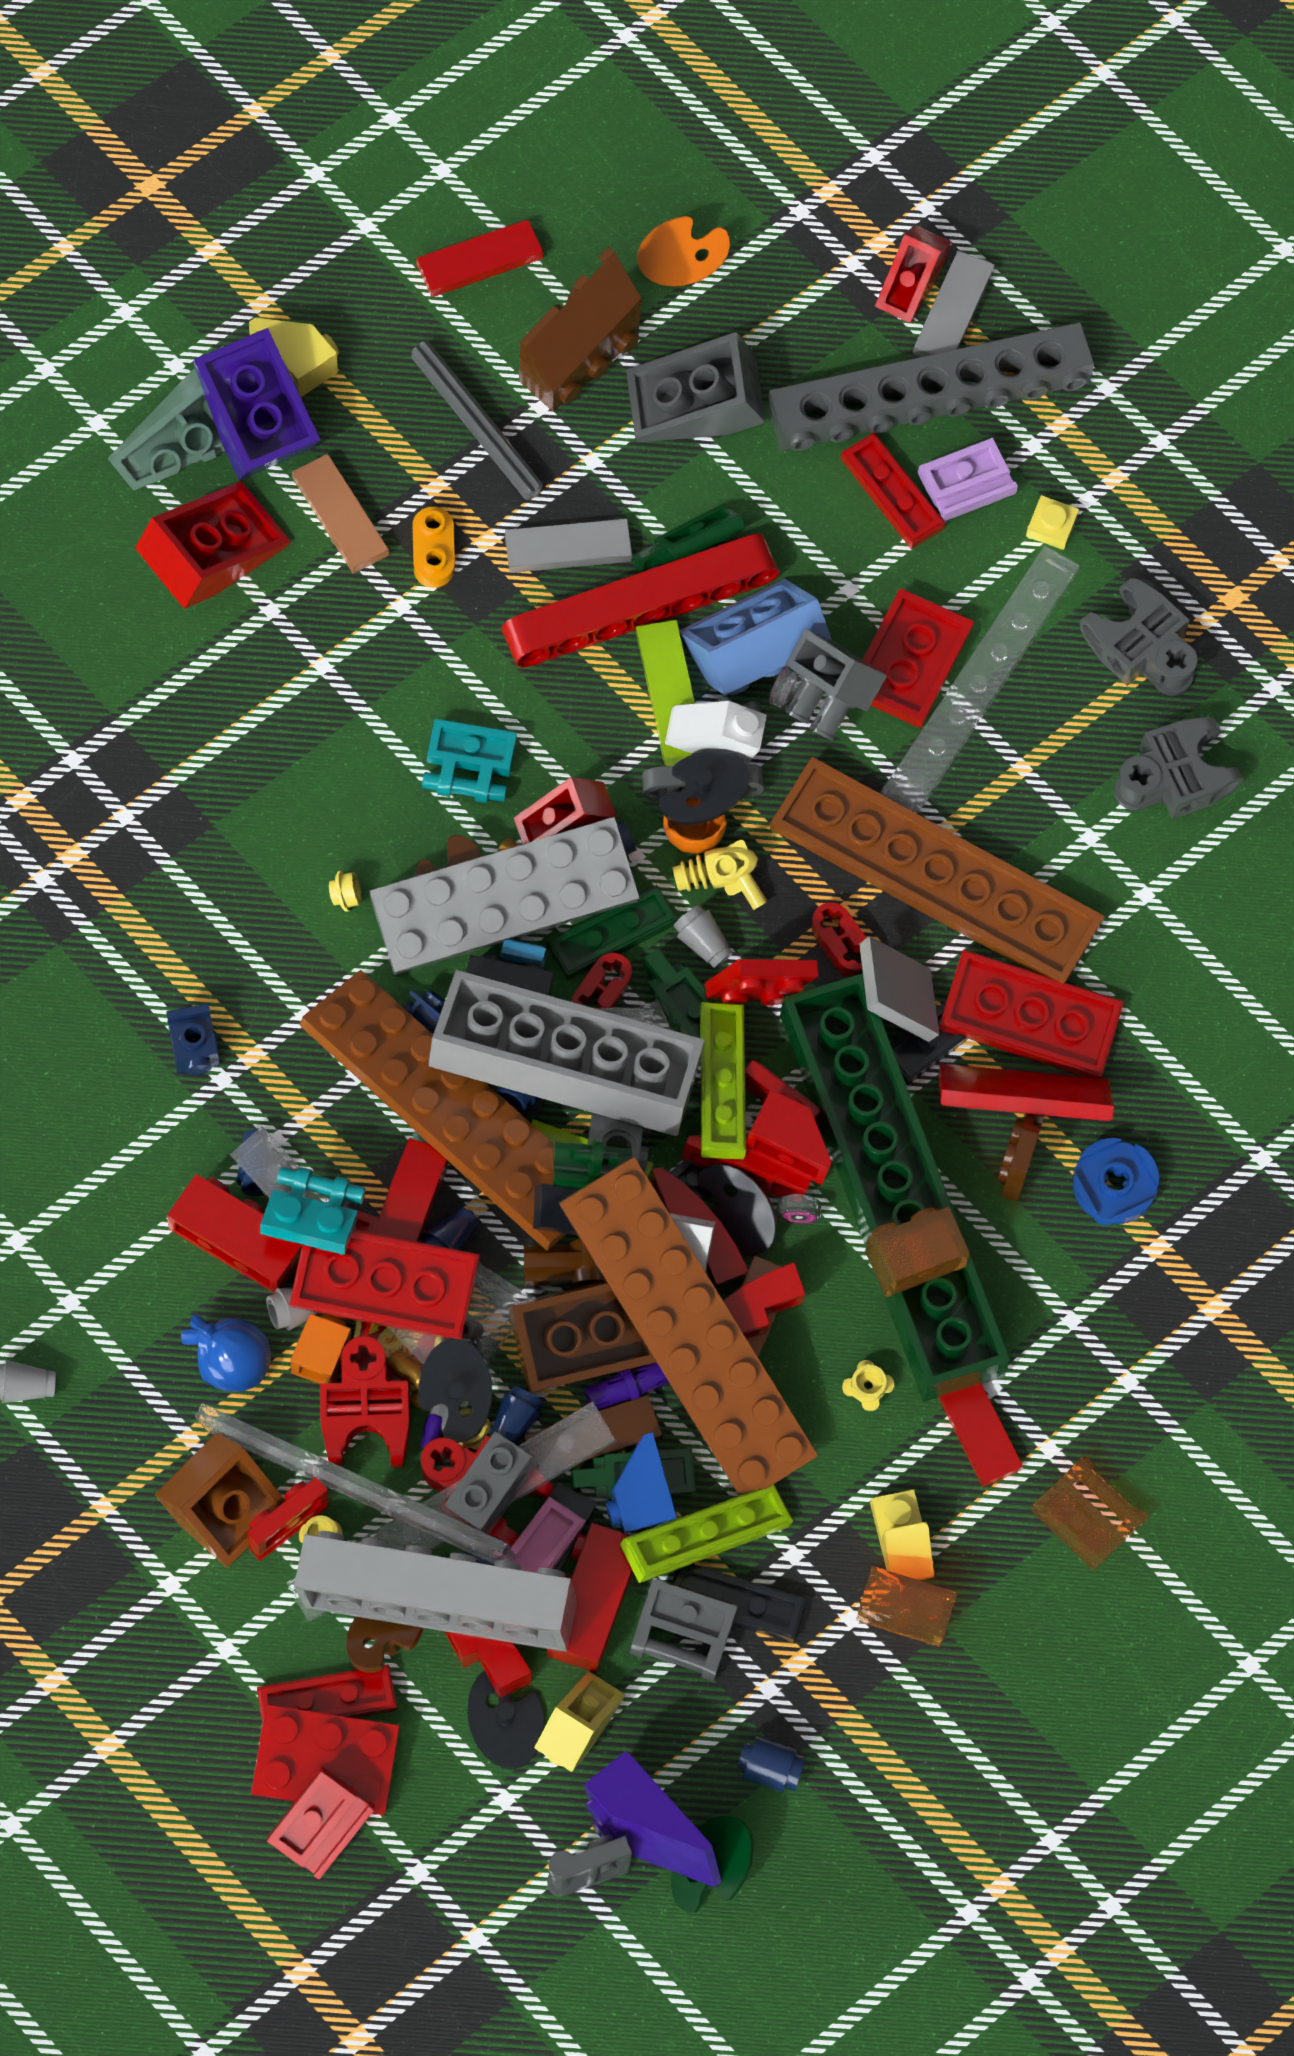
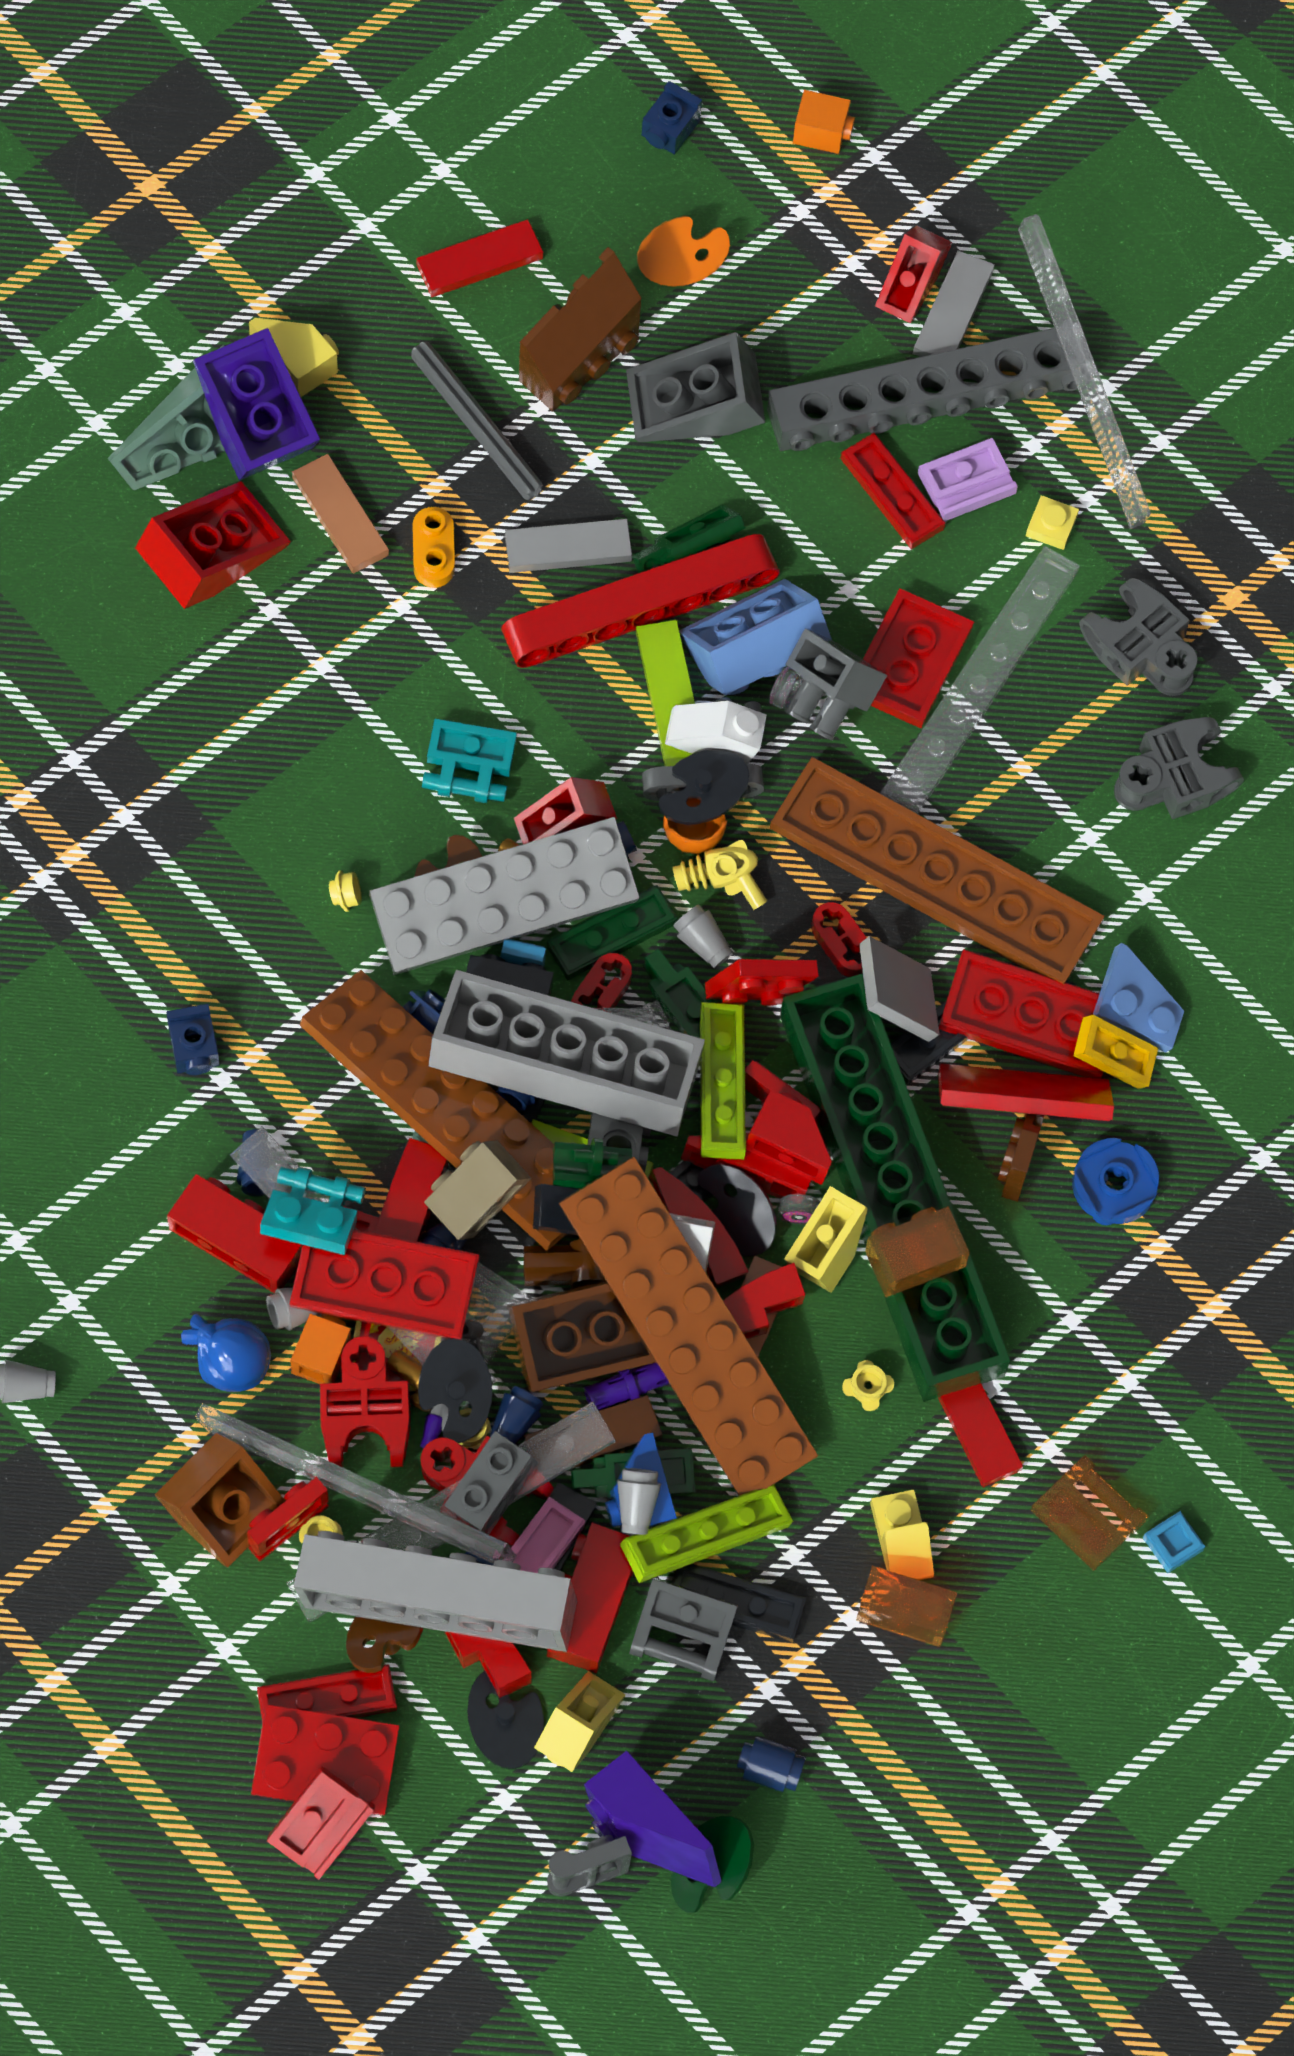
none -> dark tan brick [424,1140,532,1240]
none -> light grey cone [617,1468,662,1535]
none -> dark blue brick [641,81,702,155]
none -> light yellow slope [784,1186,868,1293]
none -> orange brick [793,90,855,154]
none -> clear tile [1018,214,1151,529]
none -> yellow plate [1073,1015,1158,1089]
none -> medium blue wing [1093,943,1184,1053]
none -> dark azure tile [1143,1511,1205,1573]

